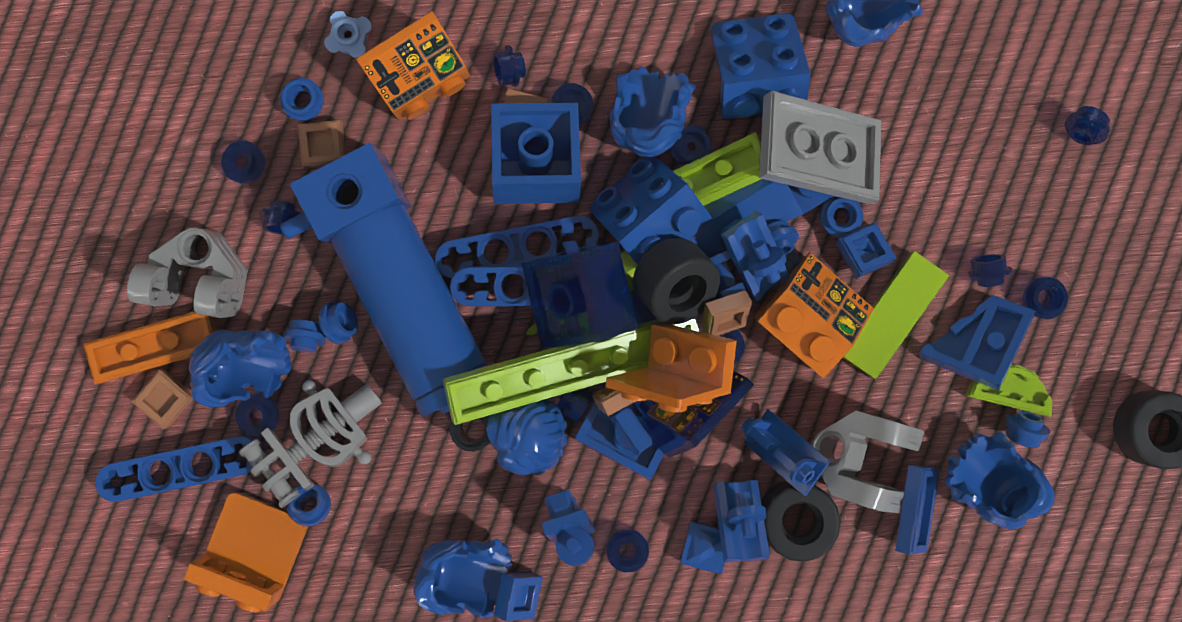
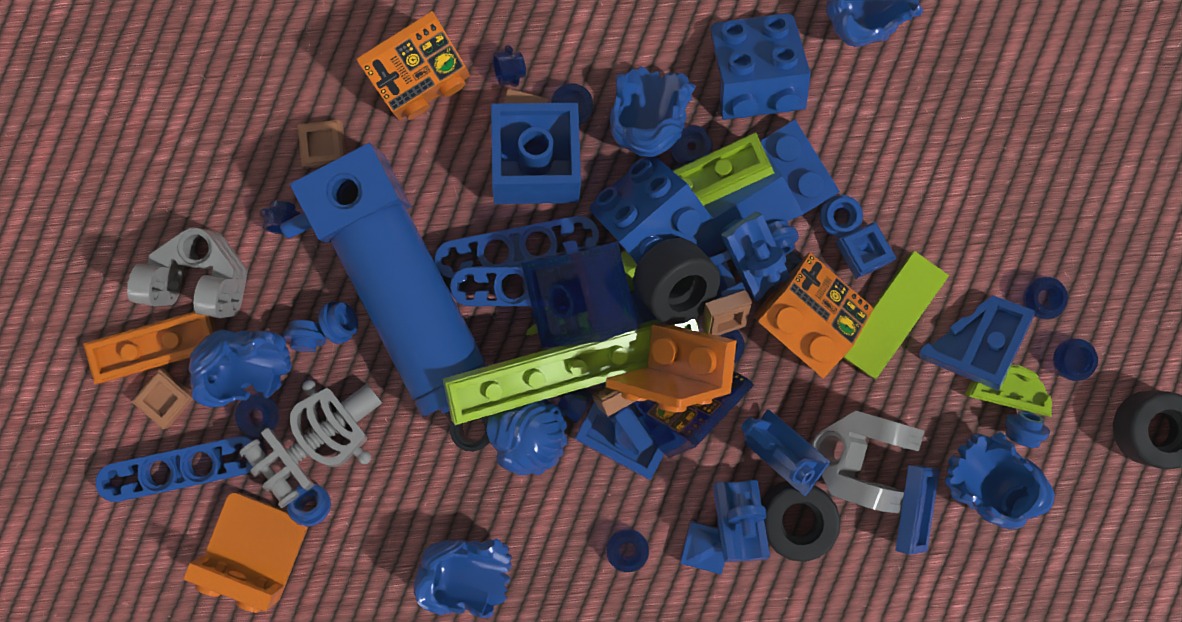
clear blue plate [221,141,266,184] -> none
blue plate [280,78,324,121] -> none
light blue plate [324,11,372,58] -> none
blue tile [494,572,543,621] -> none
blue hips [542,490,595,566] -> none
light grey tile [759,91,881,204] -> none
clear blue plate [968,254,1012,287] -> none
clear blue plate [1064,106,1110,145] -> none
none -> clear blue plate [1053,339,1098,381]

